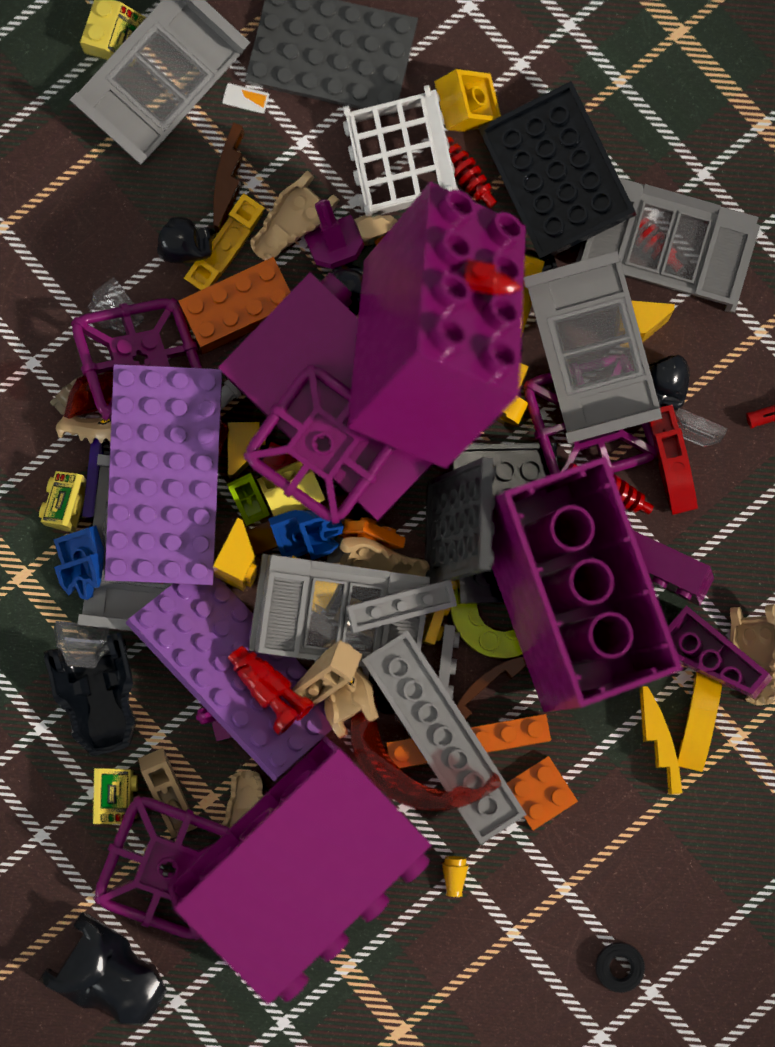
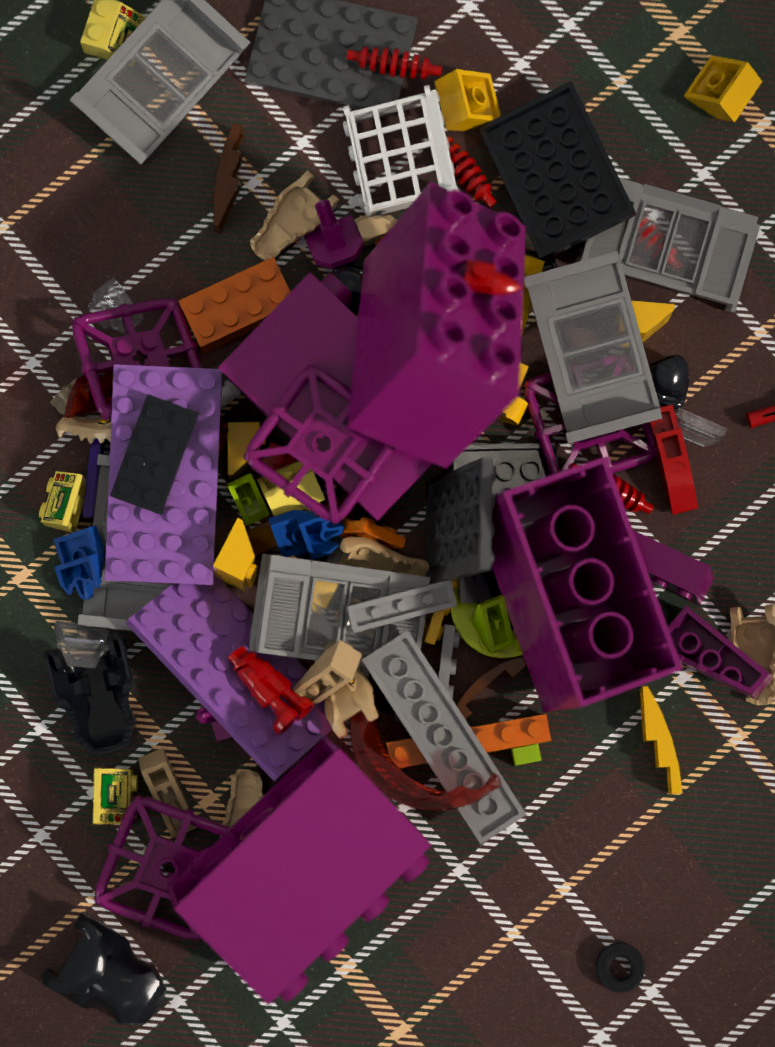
black piece [157,217,216,264] -> none
yellow slope [184,193,265,290] -> none
white sticker [222,83,269,113] -> none
yellow cone [442,856,469,897] -> none
orange plate [507,756,578,831] -> none
yellow slope [677,671,722,772] -> none
none -> black plate [110,394,199,515]
none -> red piece [347,47,443,79]
none -> lime slope [471,595,514,653]
none -> lime piece [510,743,542,766]
none -> yellow slope [684,55,762,123]

